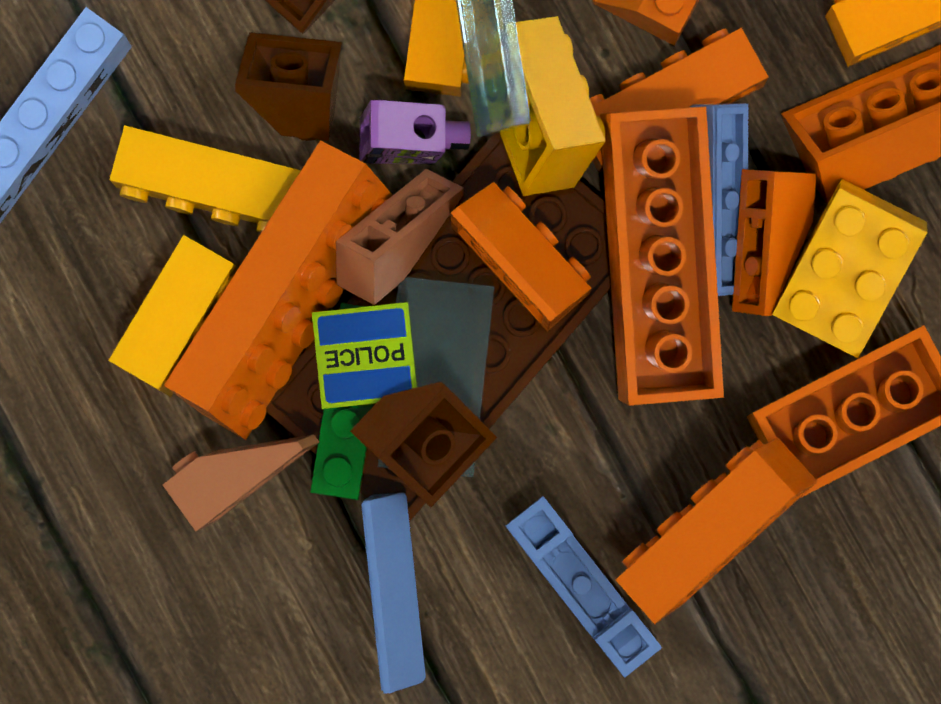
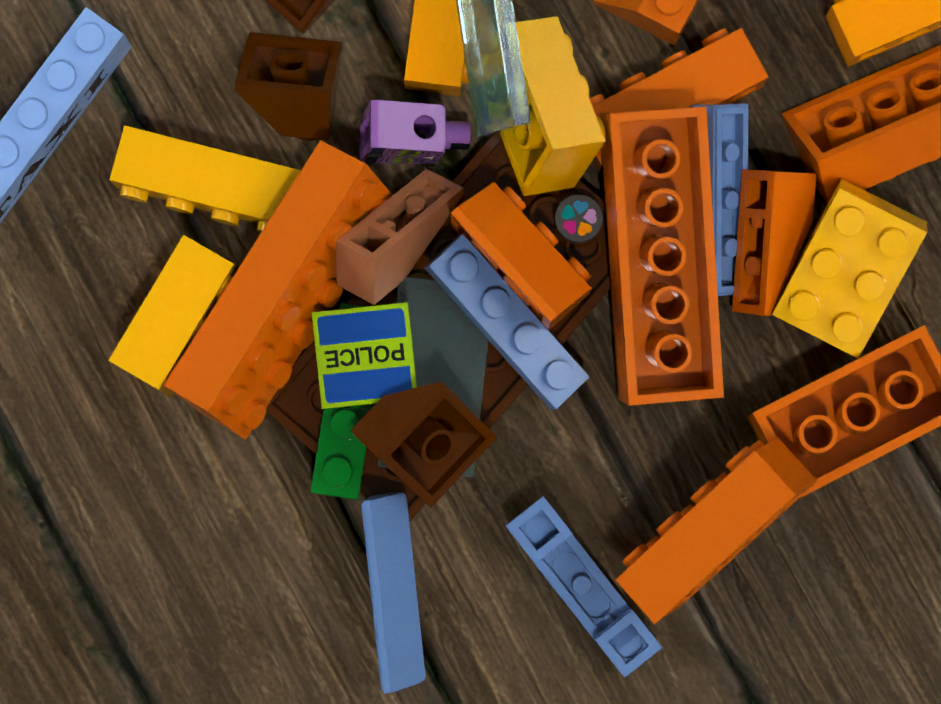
nougat slope [163,434,319,532] -> none
none -> medium blue plate [425,234,589,410]
none -> dark grey tile [555,195,603,244]

